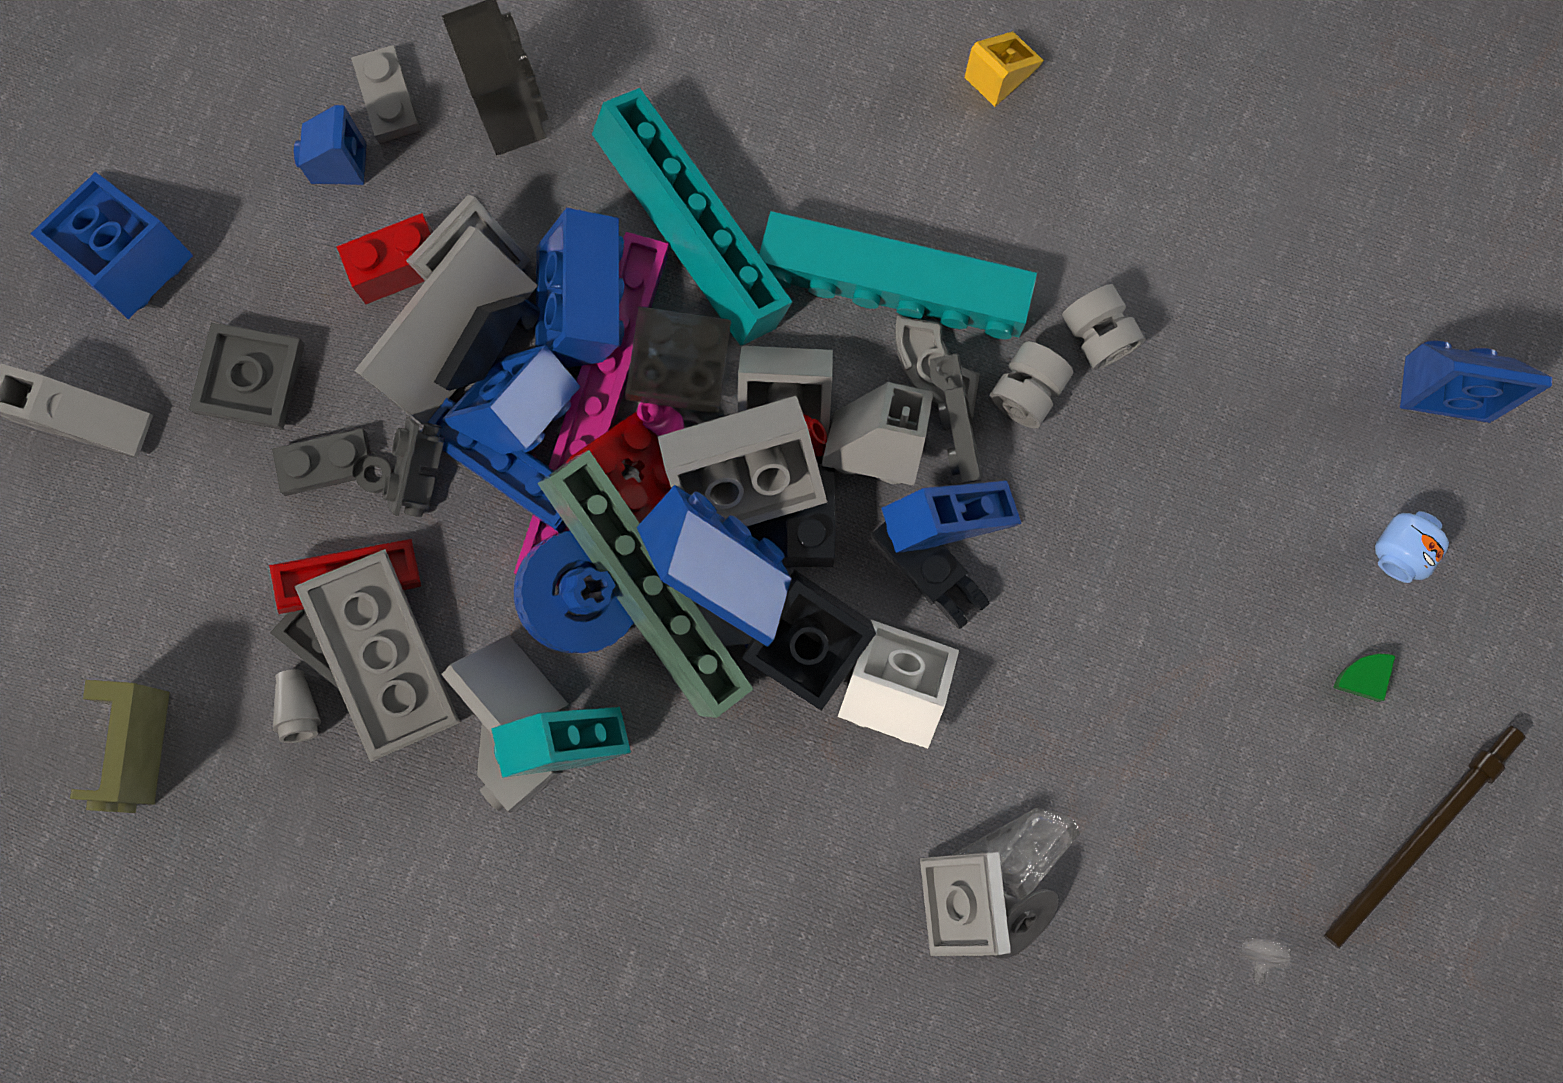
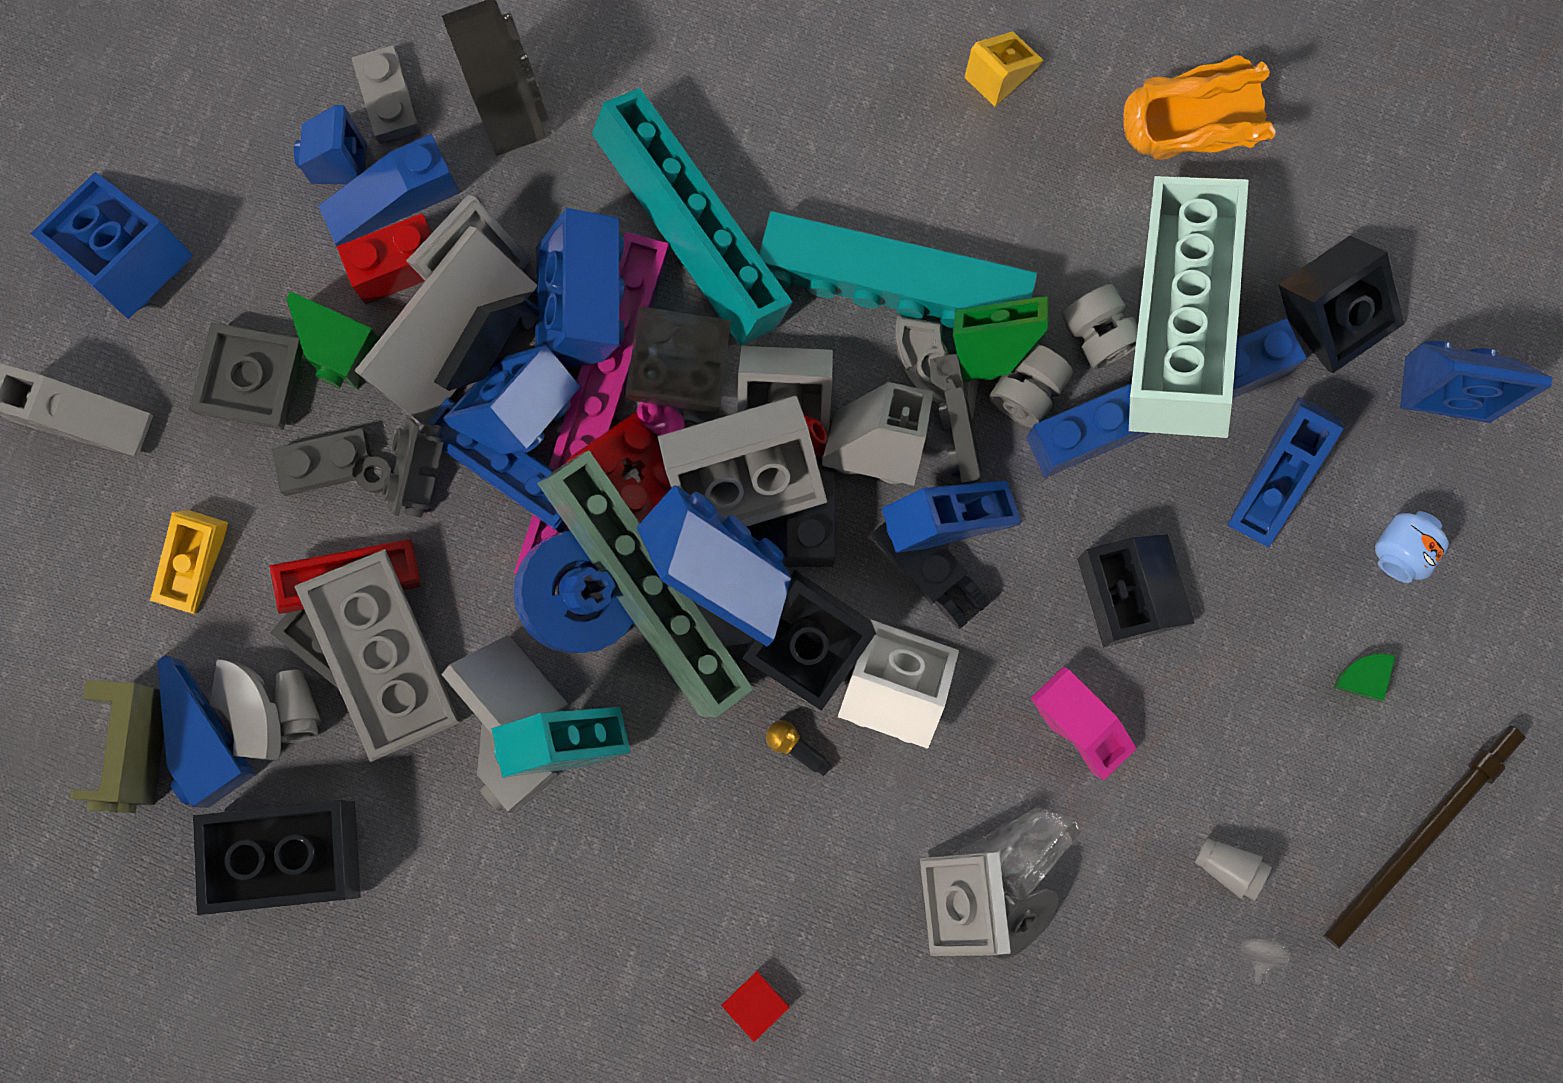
none -> yellow slope [150,510,228,614]
none -> blue slope [157,655,256,808]
none -> black brick [193,800,361,915]
none -> light grey tile [209,659,281,761]
none -> green slope [286,291,380,389]
none -> blue slope [318,134,460,246]
none -> red tile [721,970,790,1042]
none -> piece [766,720,832,776]
none -> green slope [953,296,1049,381]
none -> blue brick [1026,318,1307,478]
none -> dark pink slope [1030,666,1137,781]
none -> black slope [1077,534,1195,648]
none -> light orange hair [1123,55,1276,160]
none -> light aqua brick [1129,176,1249,438]
none -> light grey cone [1194,838,1272,901]
none -> blue slope [1227,396,1344,547]
none -> black slope [1278,236,1404,373]

